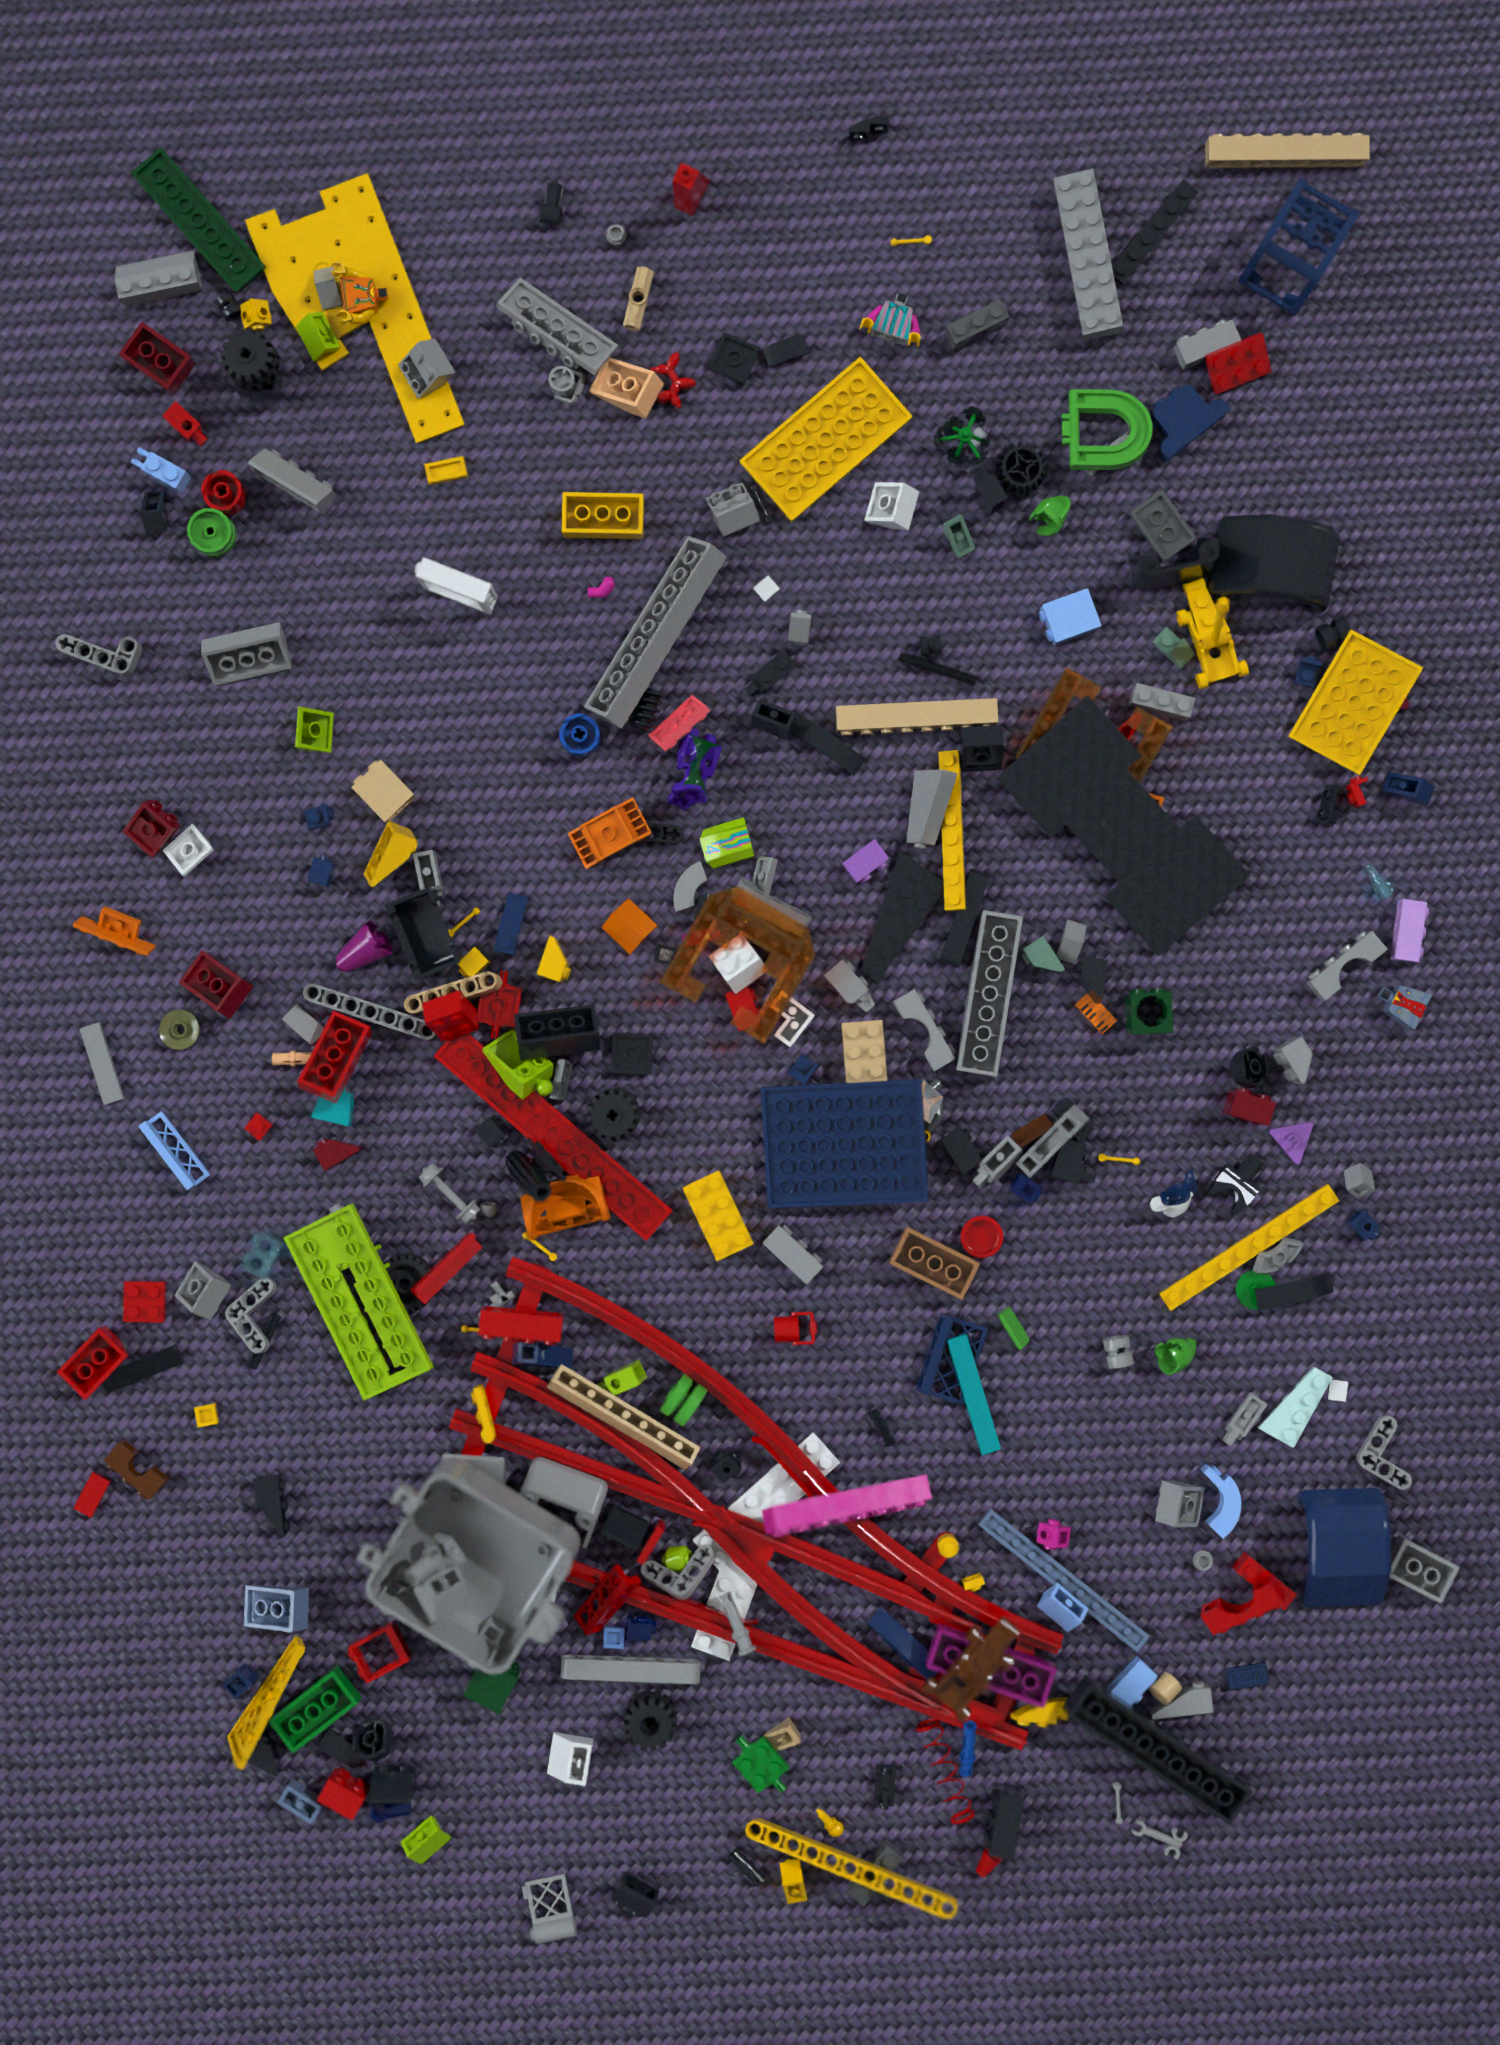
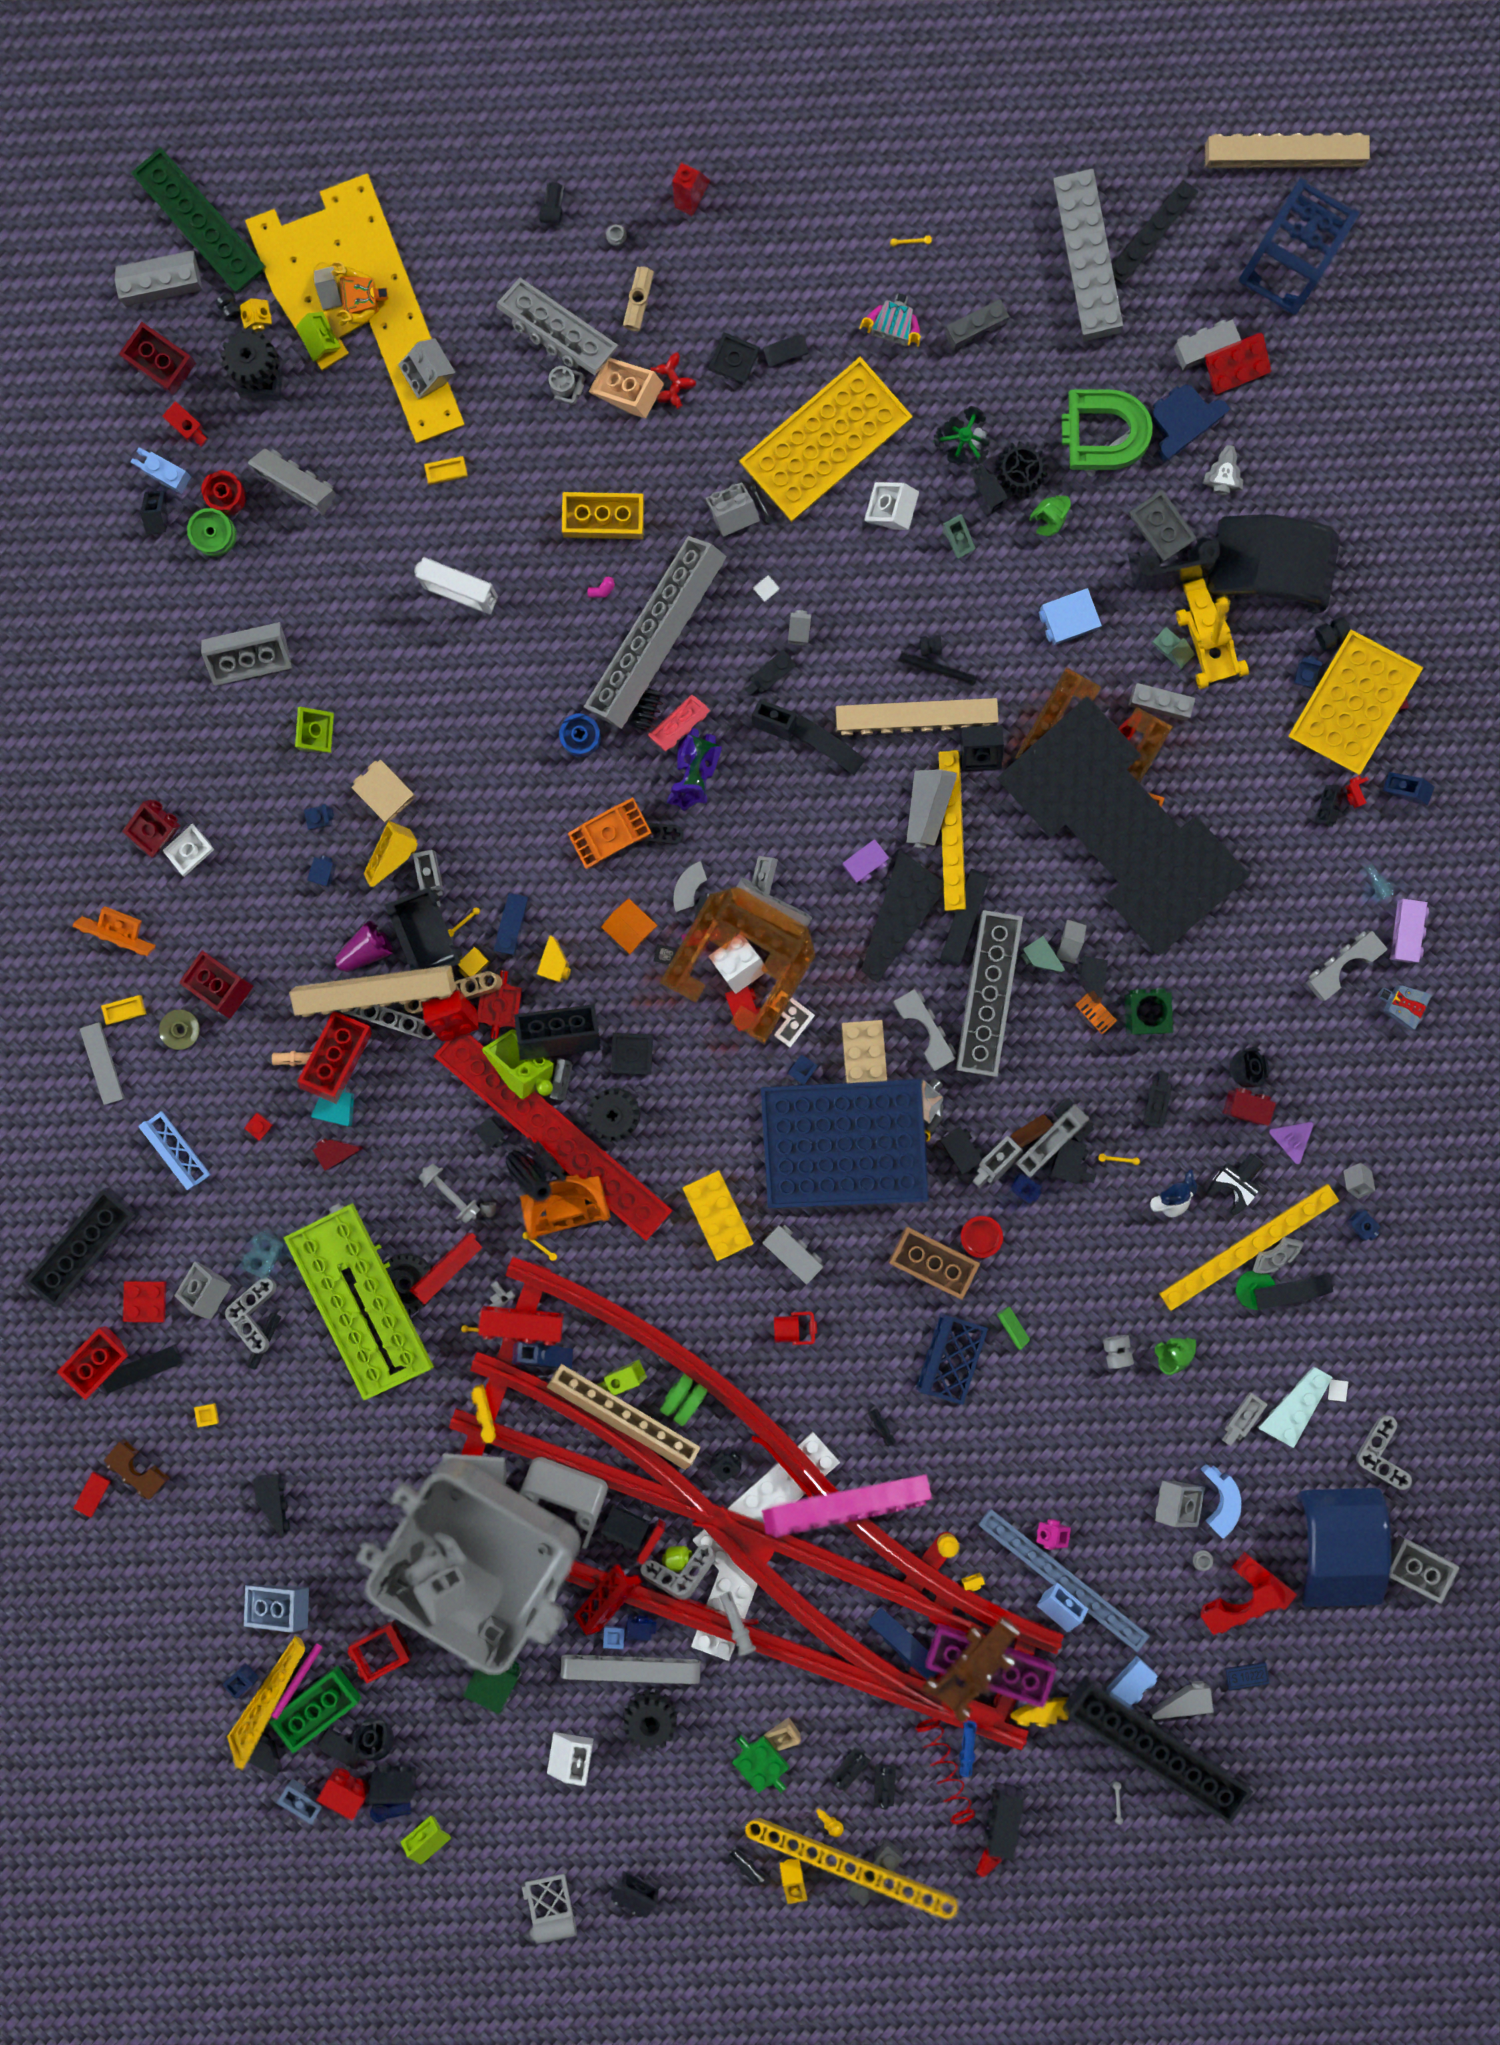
light grey beam [55,634,142,677] -> none
light grey slope [282,1004,324,1046] -> none
lime slope [700,817,754,868] -> none
light grey hinge [824,960,875,1012] -> none
black slope [849,116,889,142] -> none
teal tile [946,1333,1001,1456] -> none
light grey bar [1131,1818,1188,1859] -> none
tan piece [1150,1672,1182,1706] -> none
light grey slope [1272,1036,1312,1084] -> none
none -> black brick [24,1188,140,1308]
none -> yellow tile [101,995,147,1025]
none -> dark pink bar [271,1643,323,1720]
none -> tan brick [289,965,456,1017]
none -> black hinge [829,1747,871,1792]
none -> black hinge [1142,1071,1172,1129]
none -> light grey rock [1203,445,1243,495]

